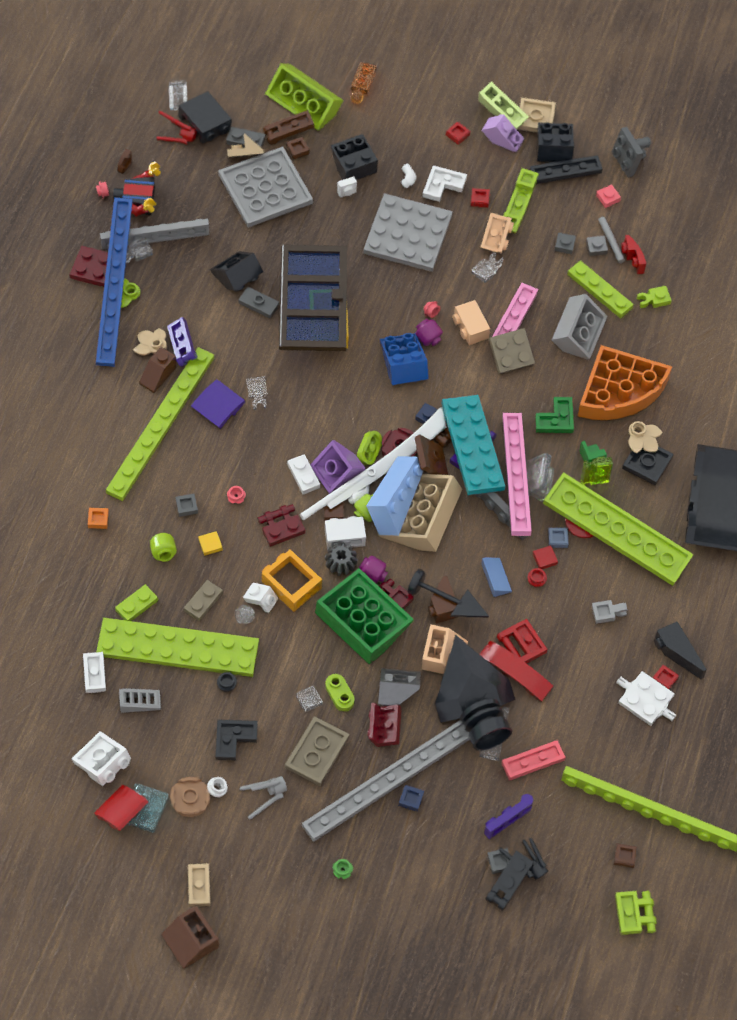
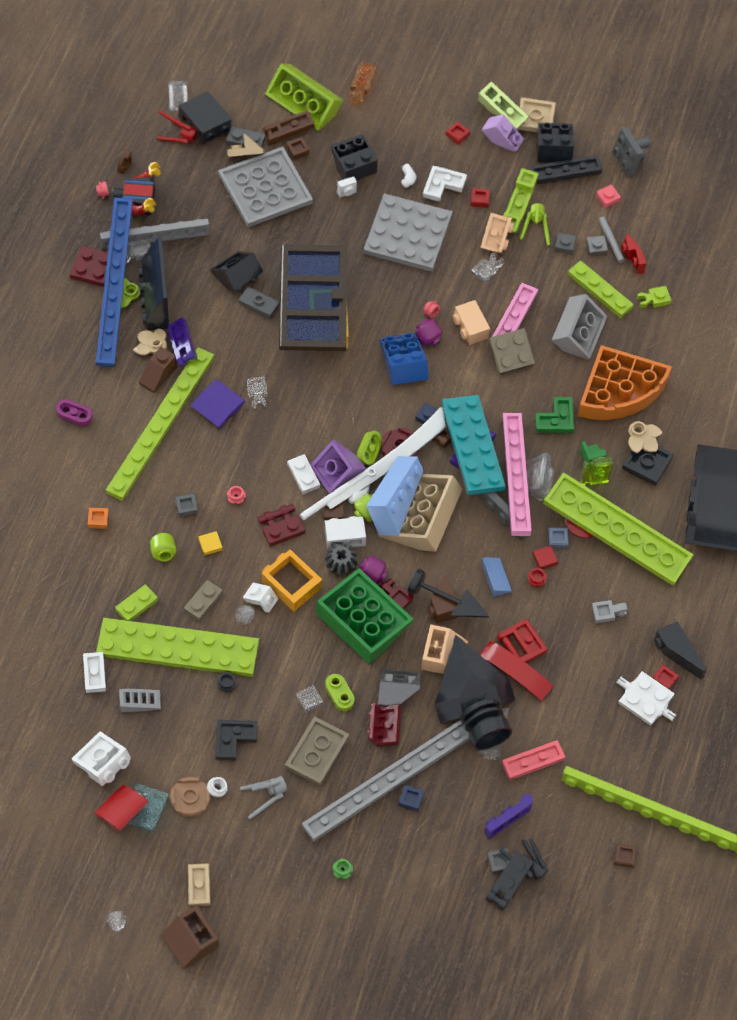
reddish brown plate [415,434,448,475] -> none
lime plate [615,891,657,935] -> none
none -> magenta plate [56,400,92,426]
none -> clear plate [106,910,127,931]
none -> black slope [138,237,169,330]
none -> lime plant [519,203,550,246]

